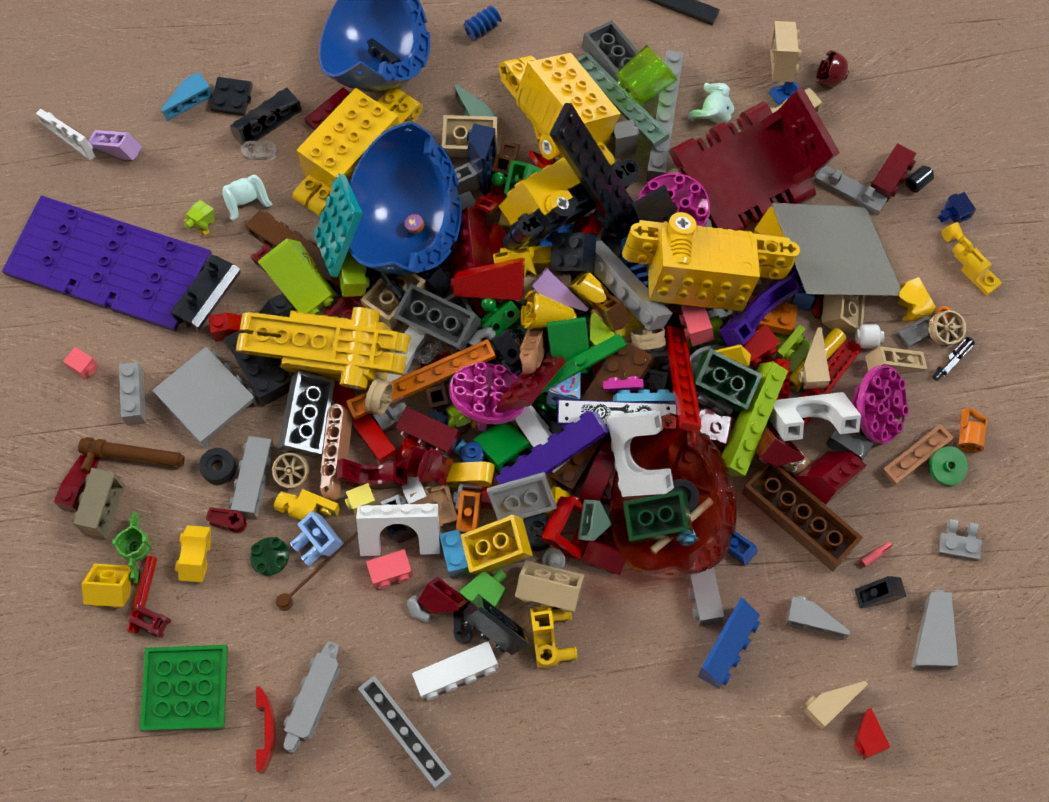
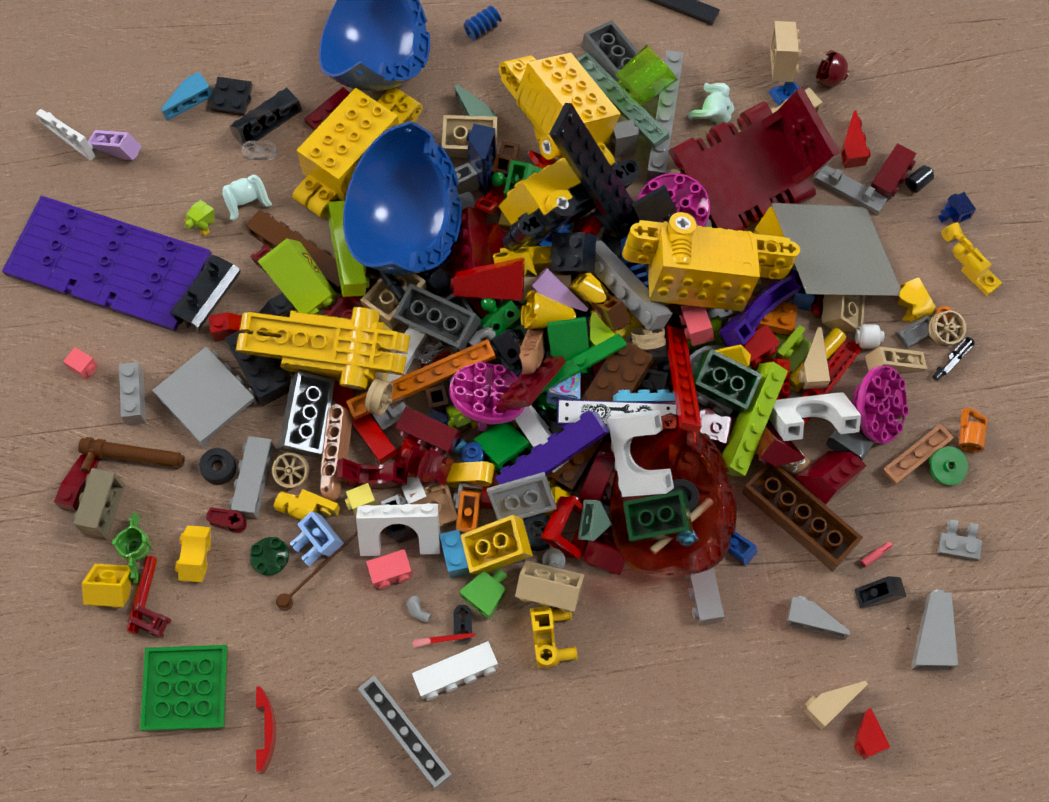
light grey hinge [283,641,341,753] -> none
teal plate [314,173,363,277] -> none
black plate [367,38,401,64] -> none
tile [405,214,424,234] -> none
dark red slope [418,577,469,613] -> none
black slope [463,594,529,655] -> none
dark pink plate [603,376,644,393] -> none
blue slope [697,598,761,689] -> none
none -> red sticker [413,633,475,648]
none -> red slope [841,110,871,168]

